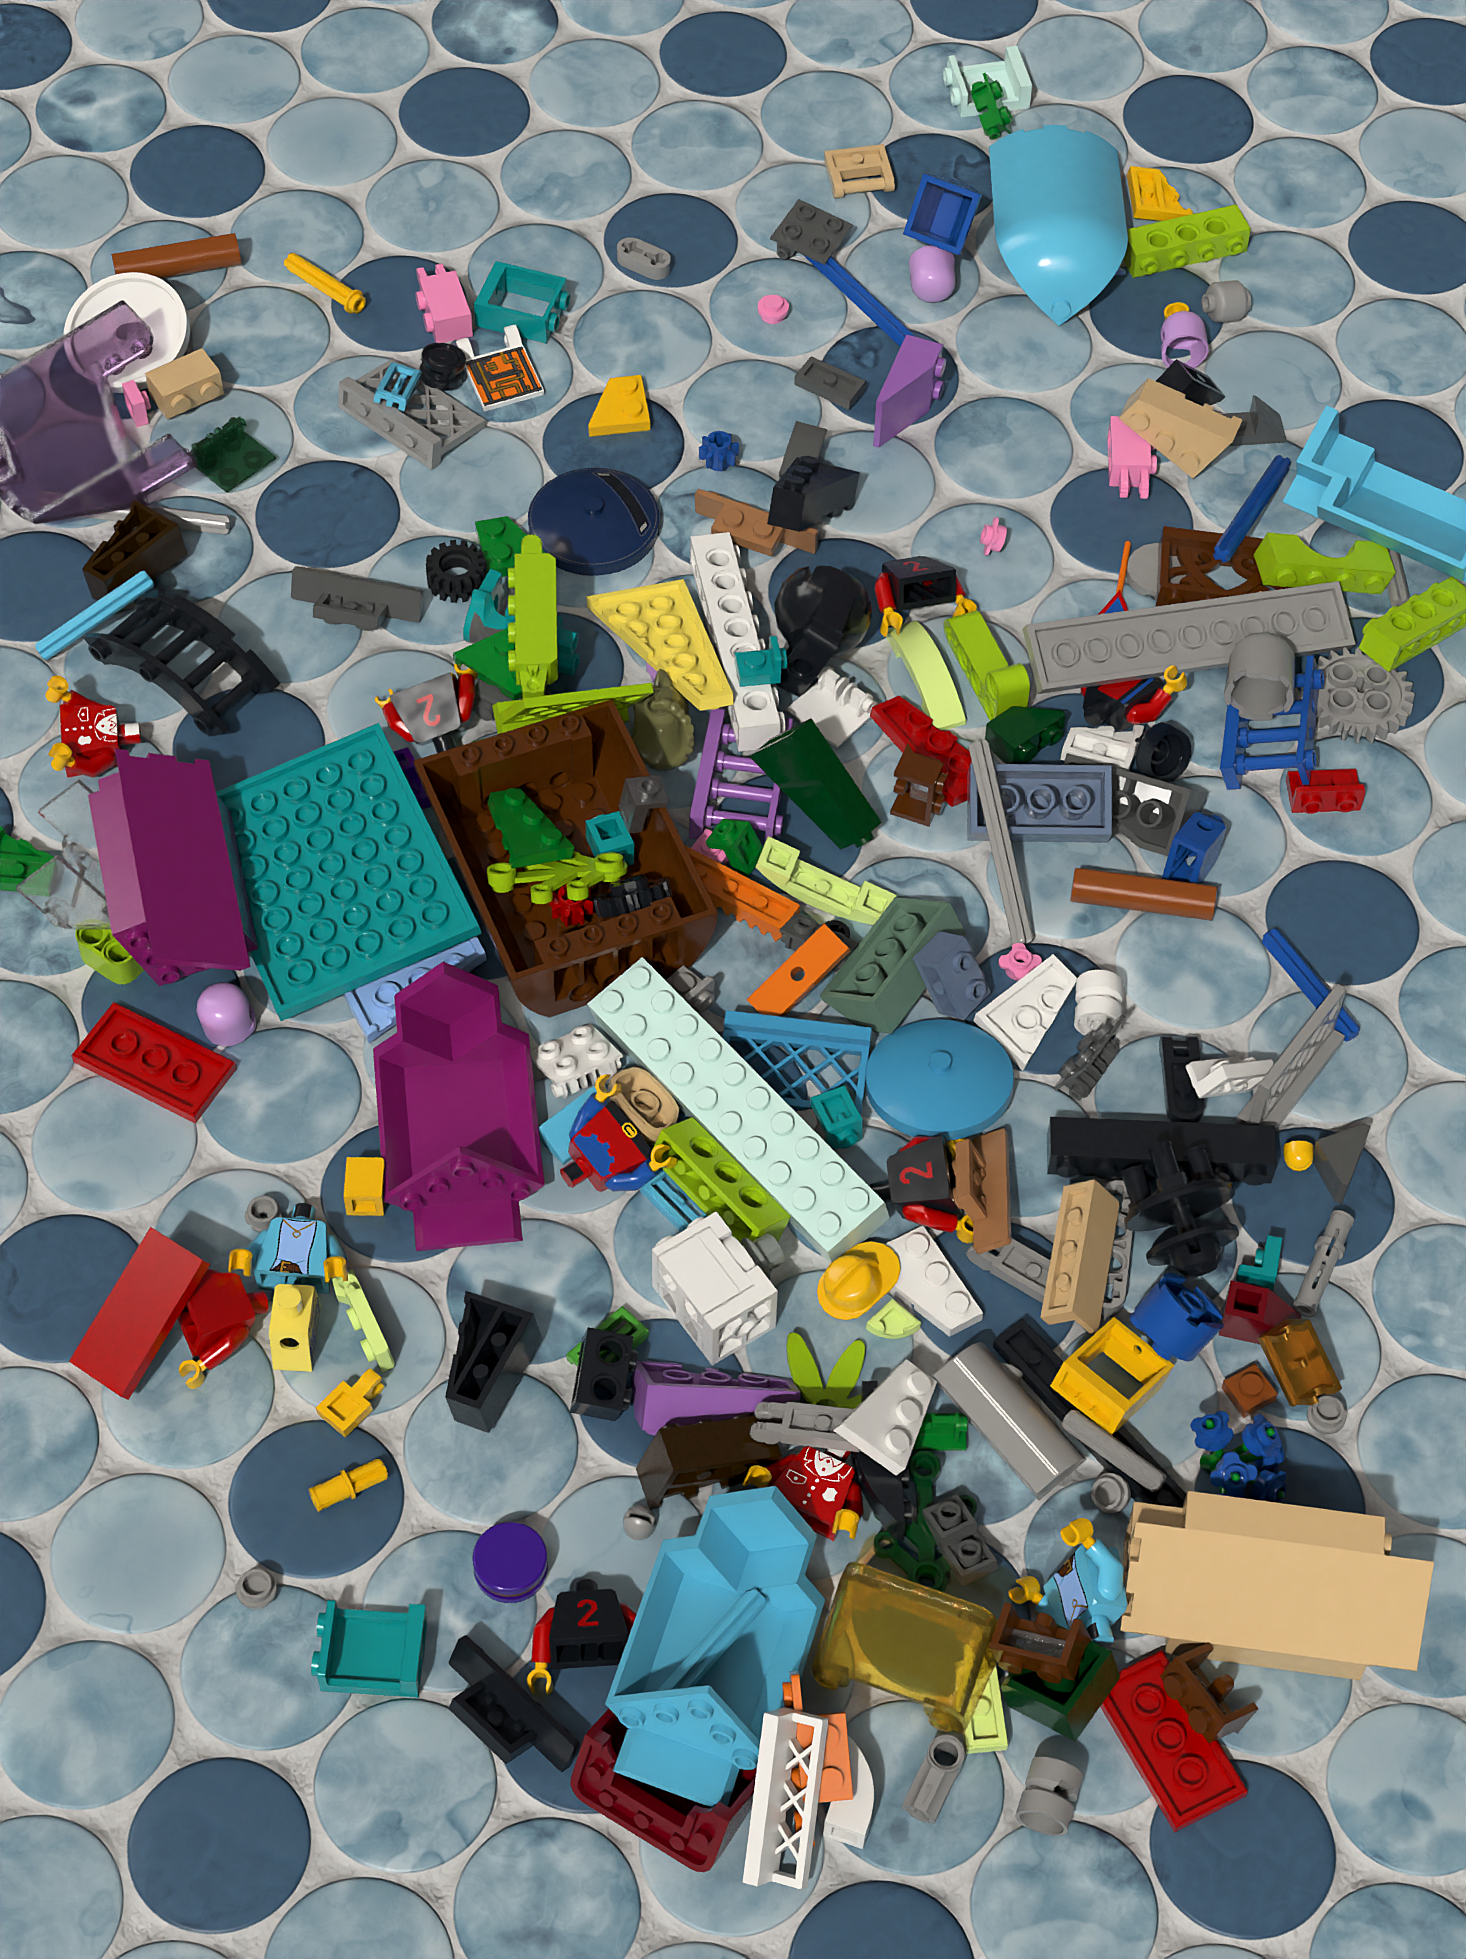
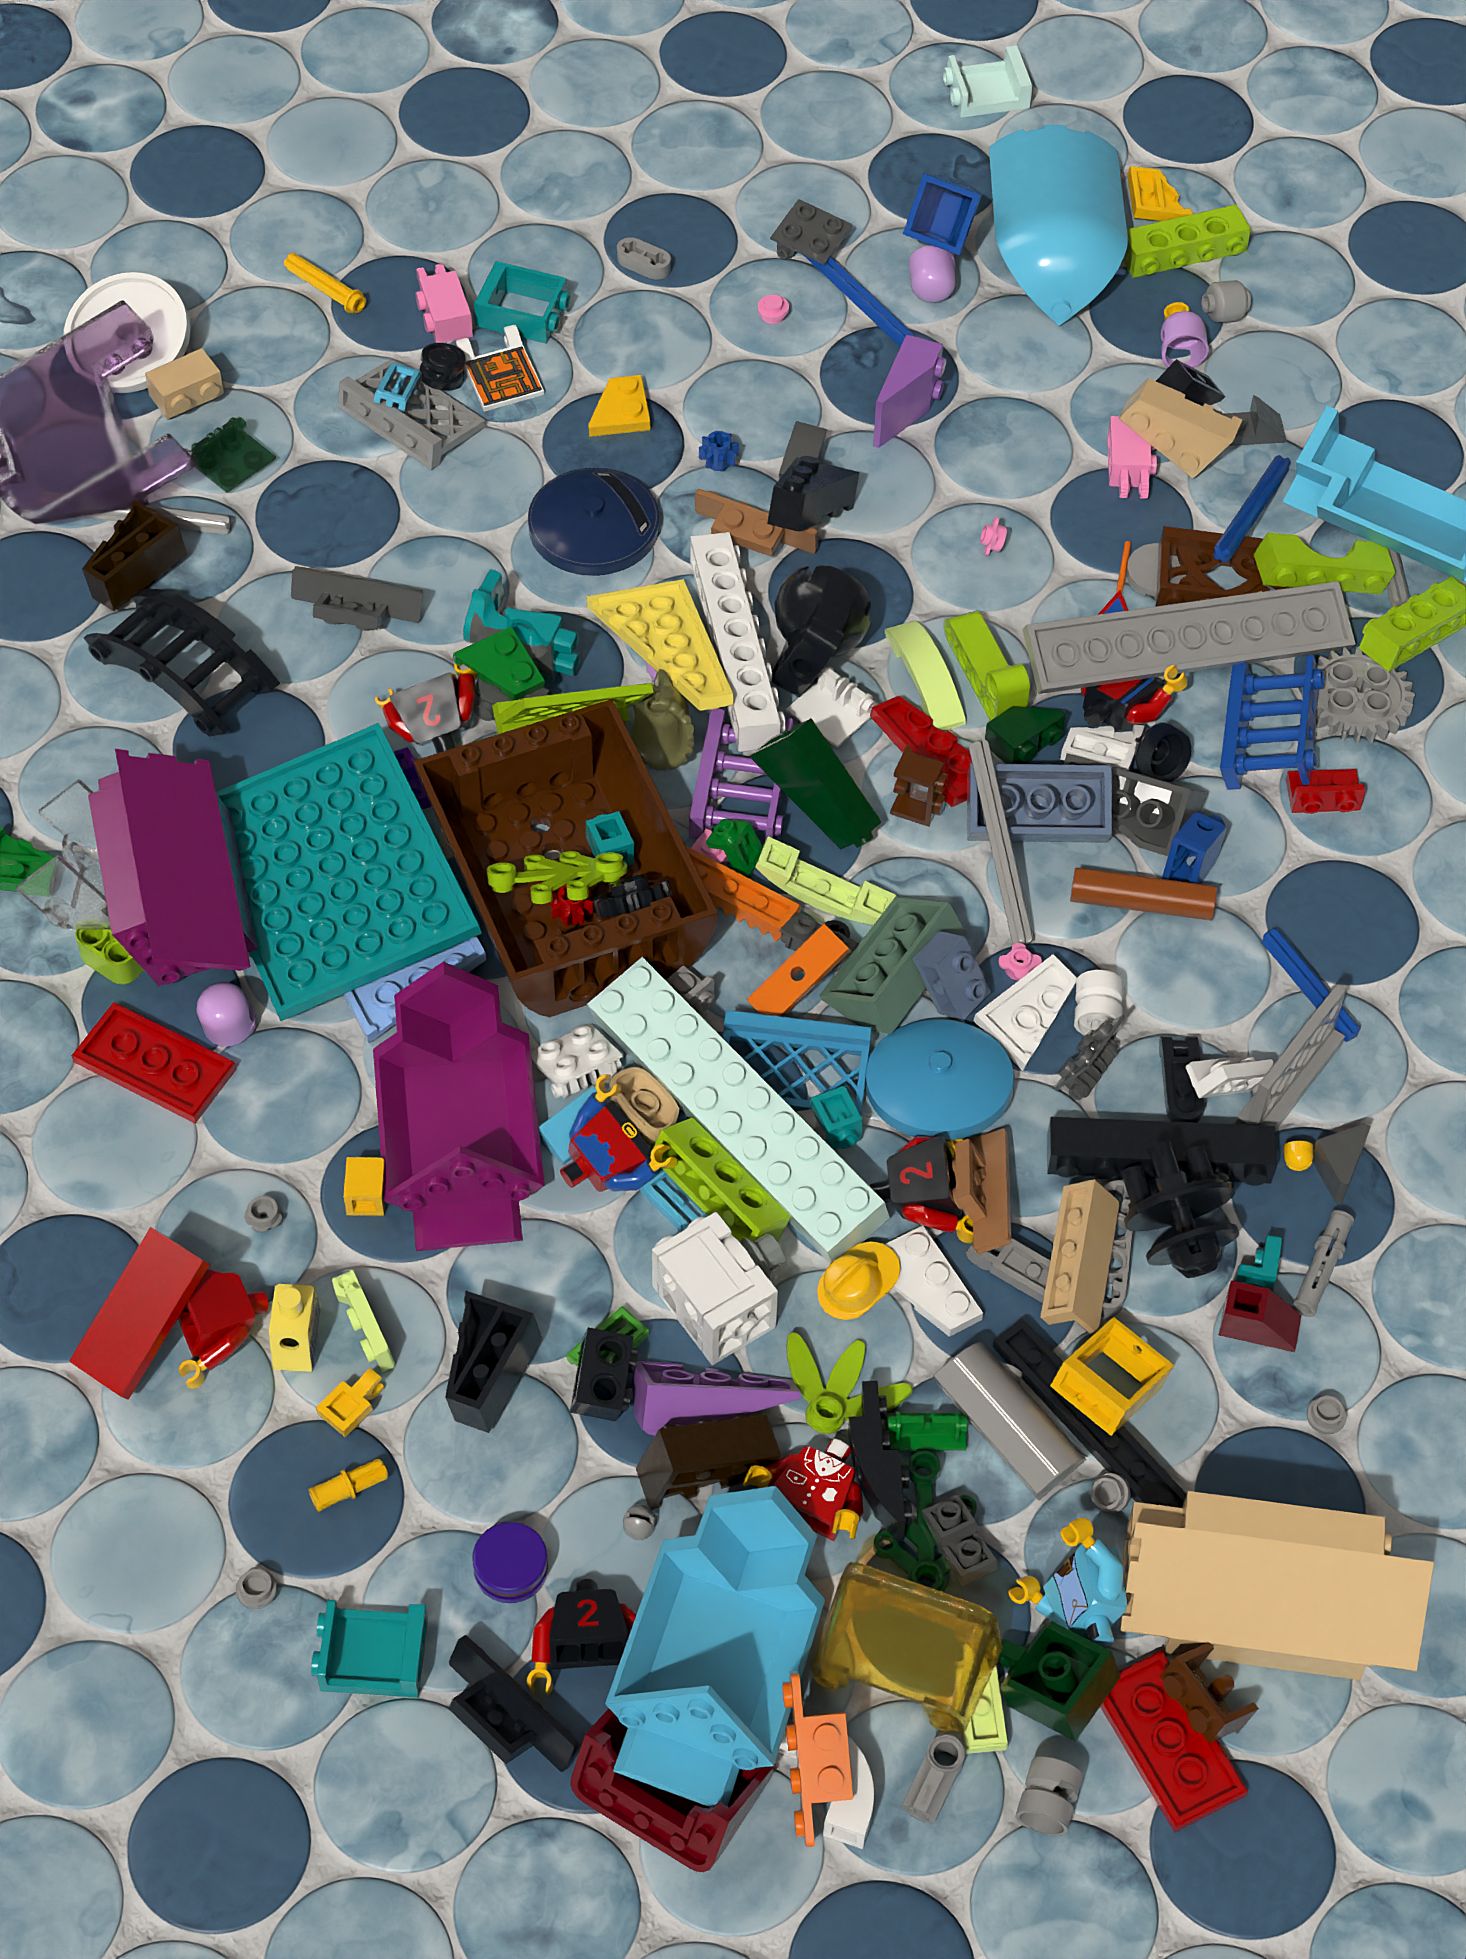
medium azure axle [35,571,154,660] -> none
red torso [45,675,141,778] -> none
dark orange brick [111,233,241,279] -> none
bright pink plate [122,380,151,427] -> none
torso [228,1203,348,1294] -> none
black tyre [425,540,486,603] -> none
green wing [475,516,546,577] -> none
green wing [487,788,575,869] -> none
lime hinge [508,534,558,698] -> none
flat silver bracket [618,775,669,833] -> none
medium azure axle [657,1589,766,1691] -> none
teal bracket [734,636,787,687] -> none
white fence [743,1707,829,1890] -> none
light grey hinge [750,1402,860,1452] -> none
dark grey plate [794,356,866,410] -> none
tan plate [824,144,895,199] -> none
white wing [833,1359,937,1475] -> none
yellowish green tile [866,1298,921,1339] -> none
black torso [875,556,977,637] -> none
green hinge [970,73,1013,140] -> none
reddish brown window [989,1602,1092,1683] -> none
light grey axle [1061,1410,1166,1492] -> none
blue brick [1129,1273,1224,1362] -> none
blue plant [1190,1411,1287,1503] -> none
dark orange plate [1221,1364,1278,1418] -> none
light grey cylinder [1224,633,1295,721] -> none
pearl gold hinge [1257,1319,1342,1407] -> none

